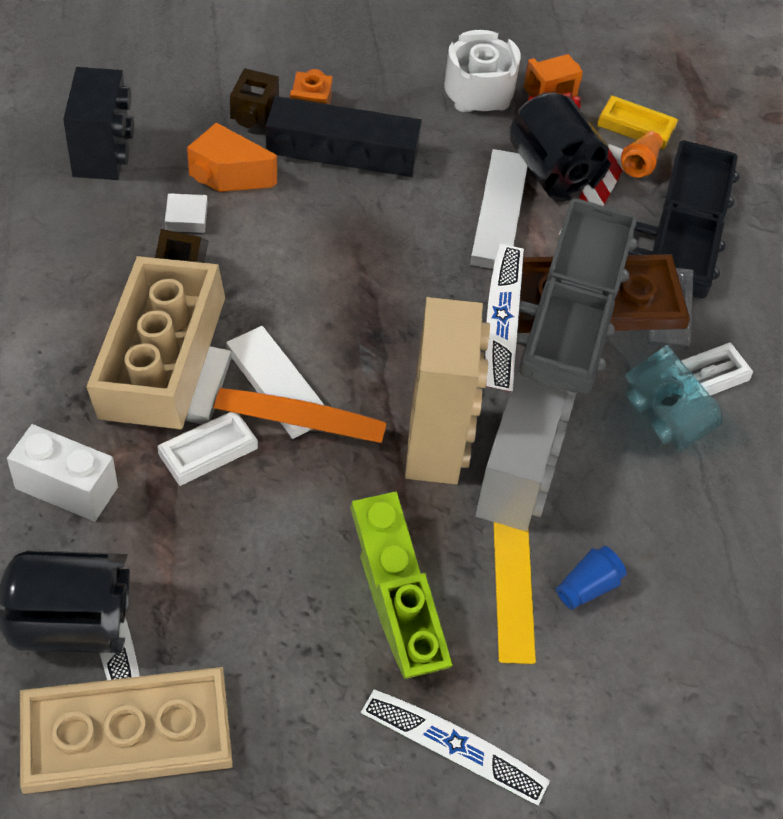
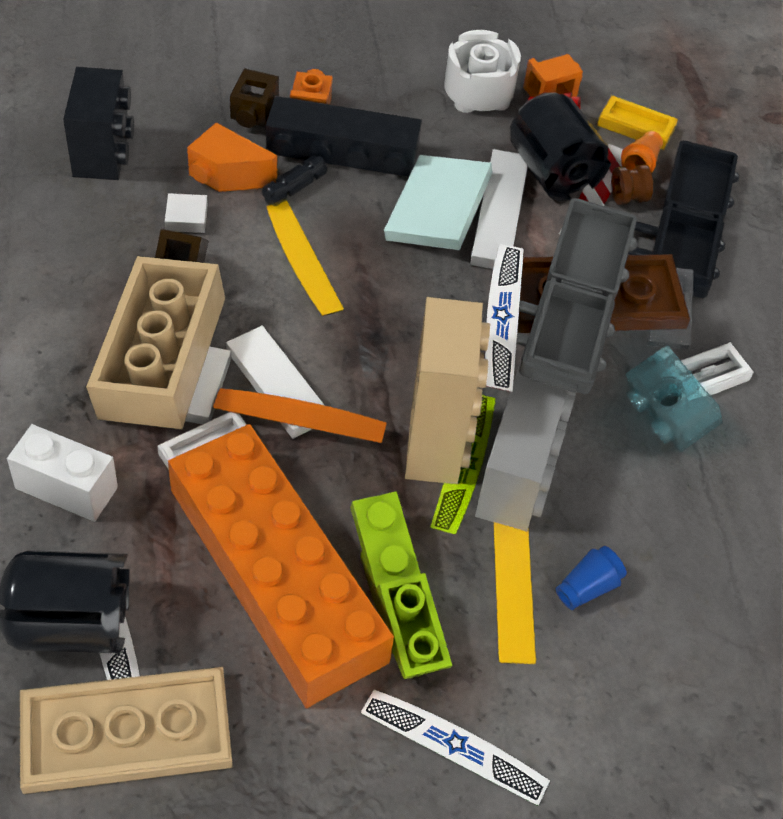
none -> orange brick [168,424,394,709]
none -> black axle [262,156,328,206]
none -> yellow sticker [266,201,344,316]
none -> light aqua tile [384,155,492,250]
none -> clear neon green sticker [430,395,495,535]
none -> reddish brown wheel [611,165,653,205]

